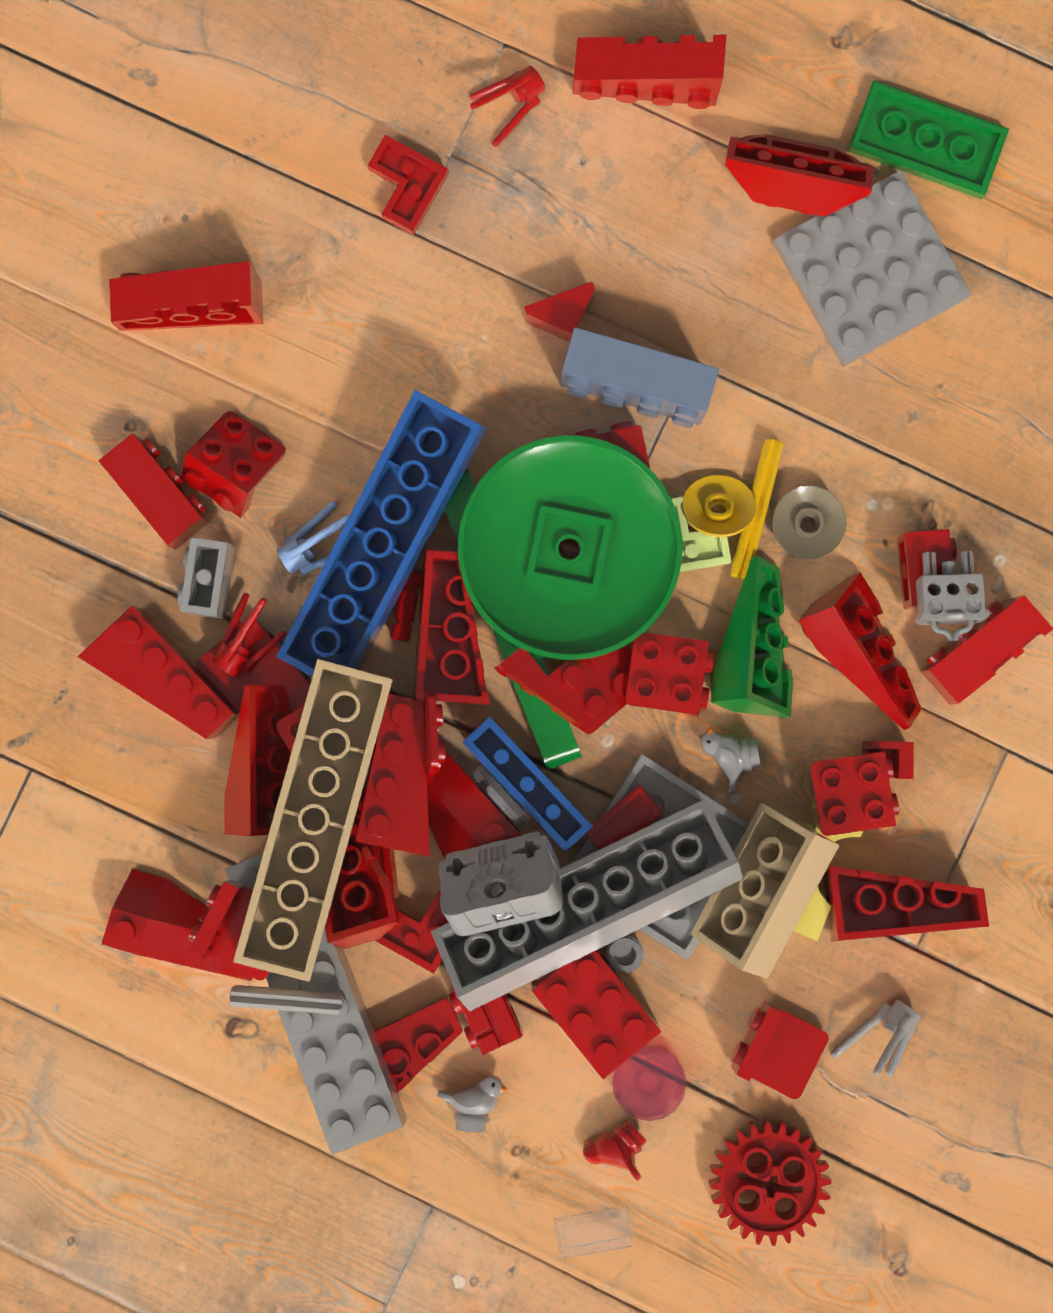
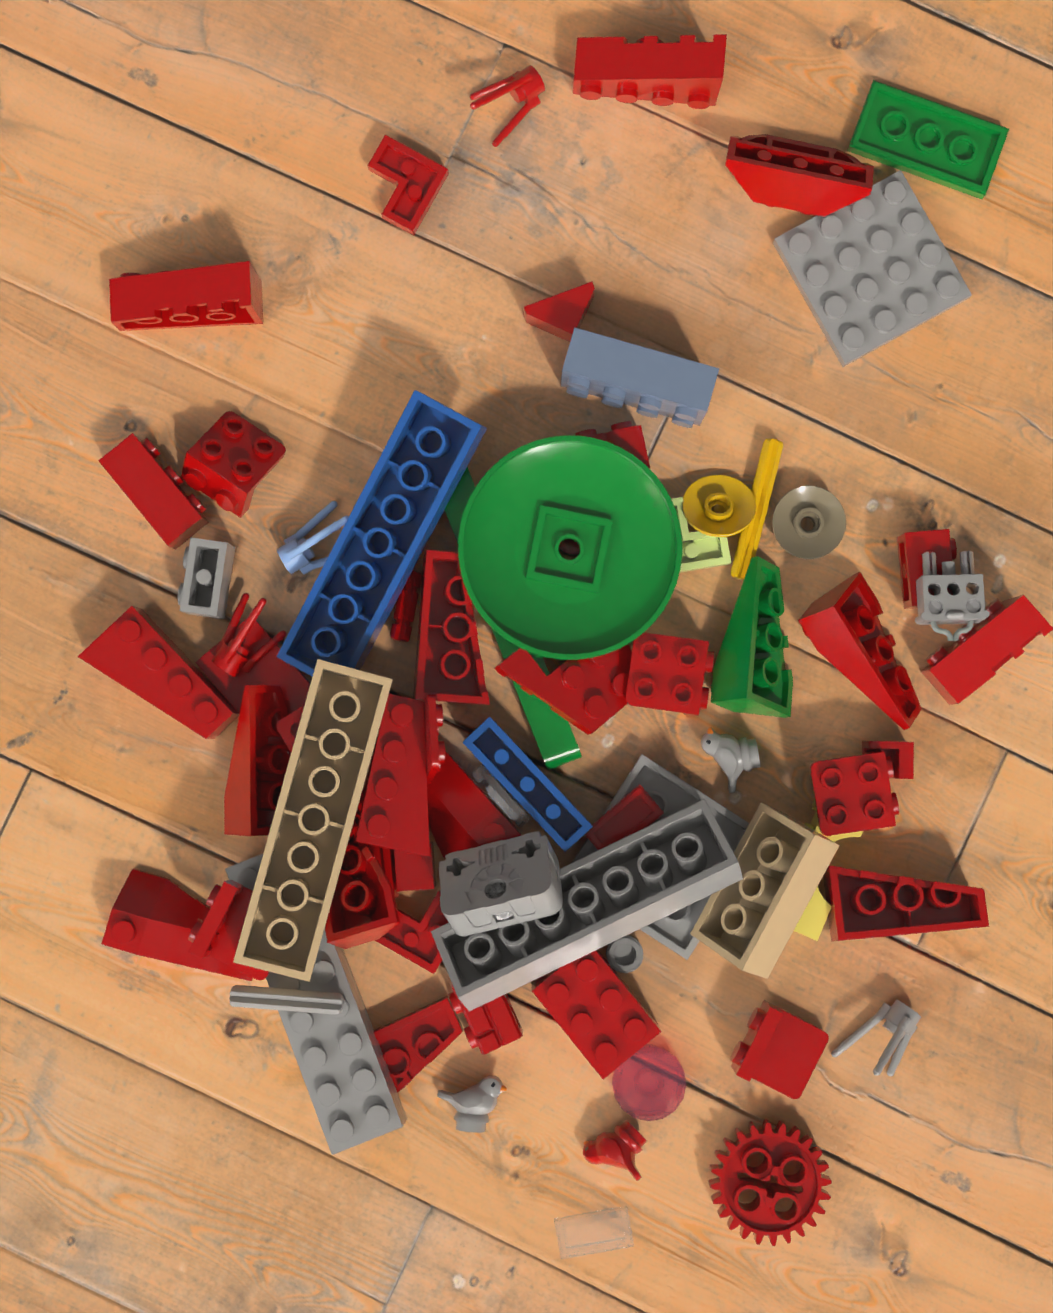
none -> red brick [394,842,436,892]

